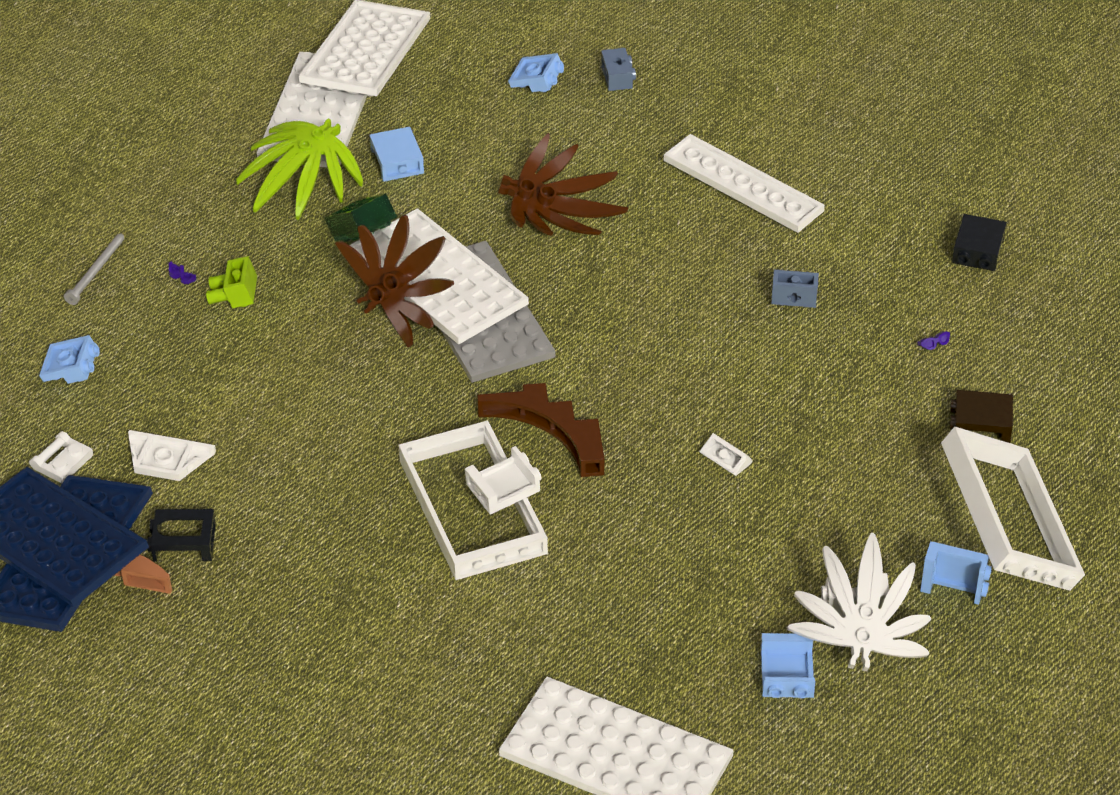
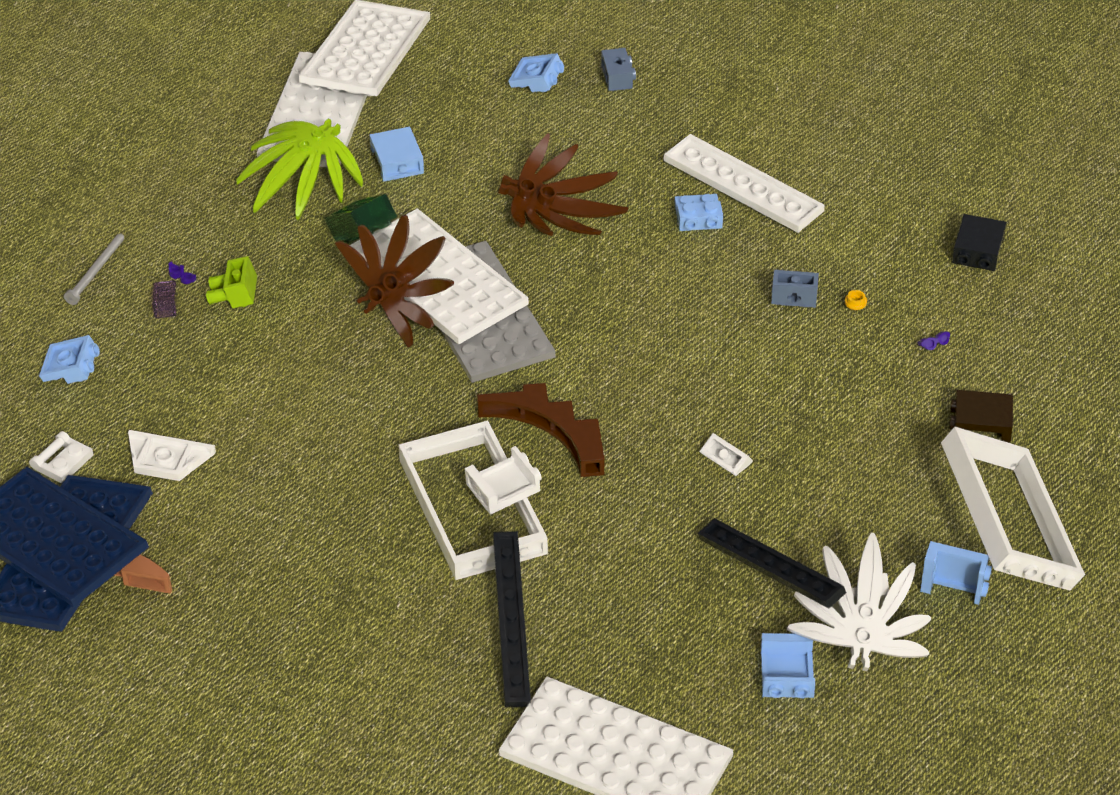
black panel [147,509,216,562] -> none
none -> slope [152,280,177,318]
none -> black plate [493,531,531,708]
none -> light blue plate [674,194,723,231]
none -> black plate [697,518,847,609]
none -> yellow plate [845,290,867,310]

